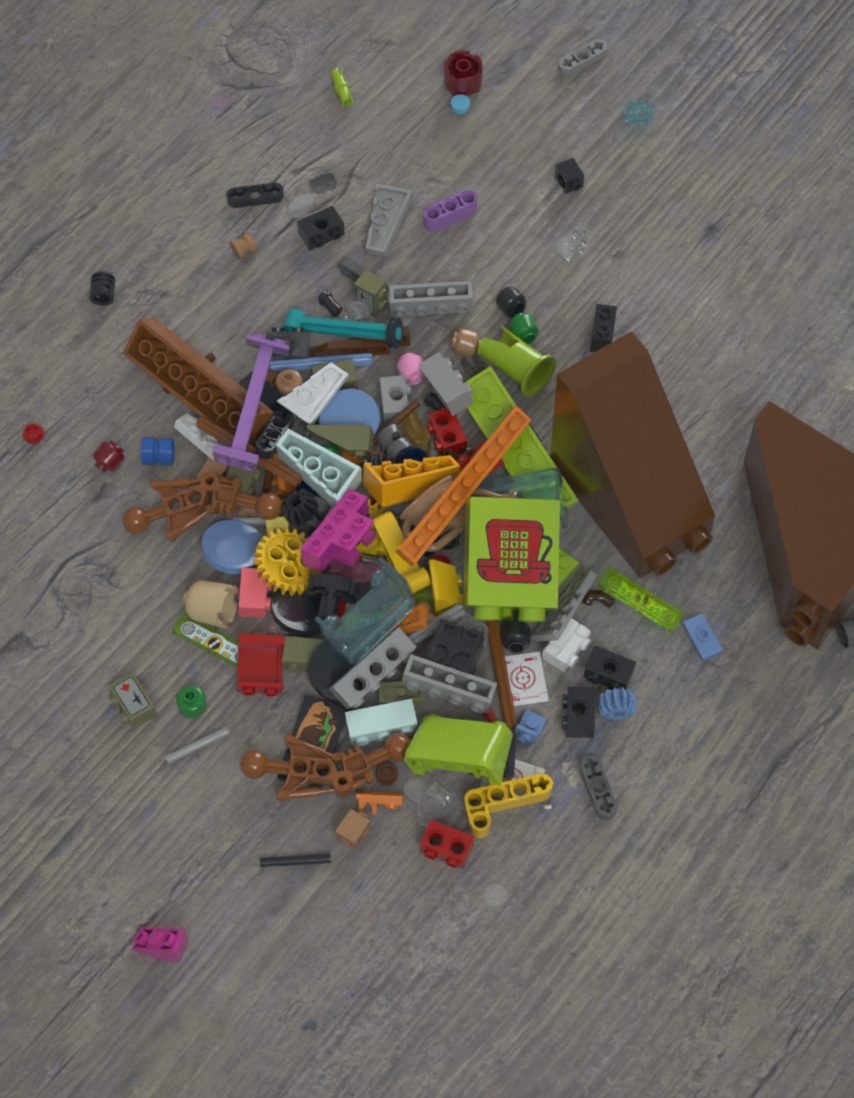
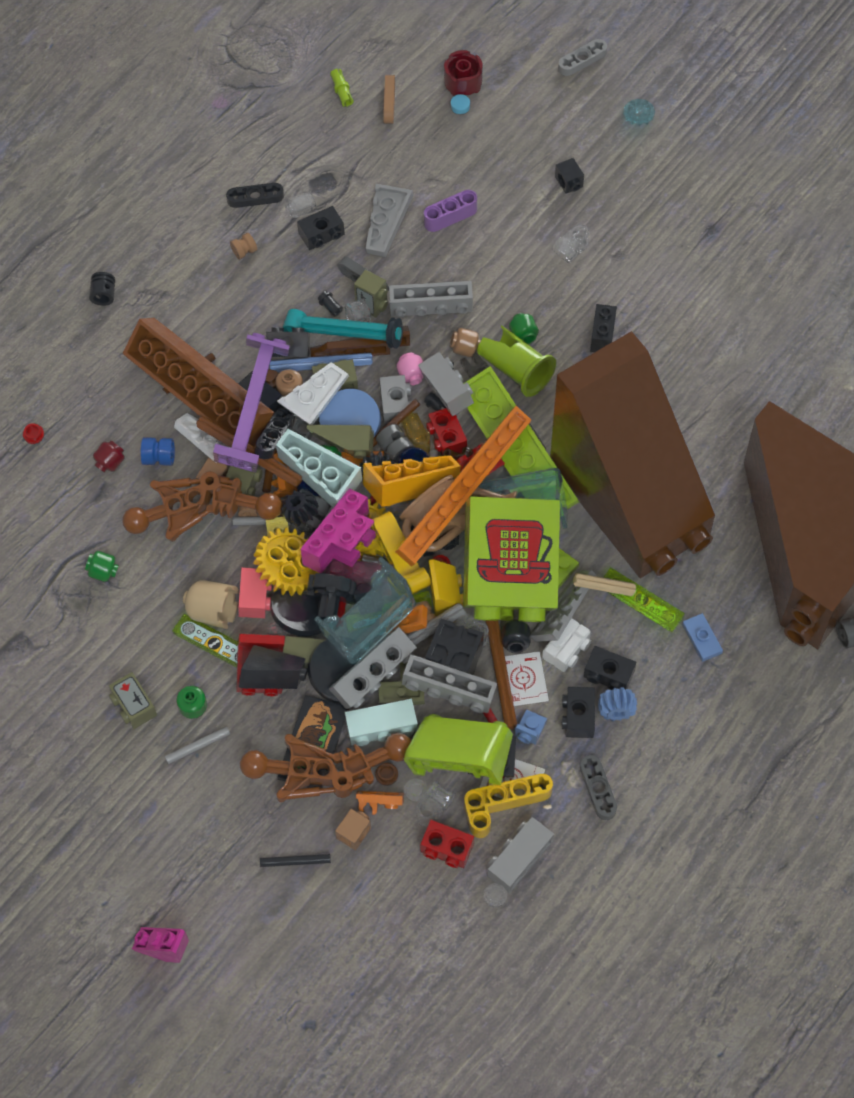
medium blue piece [201,520,262,574] -> none
black head [496,286,526,317] -> none
dark brown arm [582,590,616,609] -> none
none -> green head [85,550,119,582]
none -> black slope [239,645,308,689]
none -> medium nougat beam [384,75,395,124]
none -> light grey brick [487,817,554,894]
none -> tan axle [573,573,636,596]

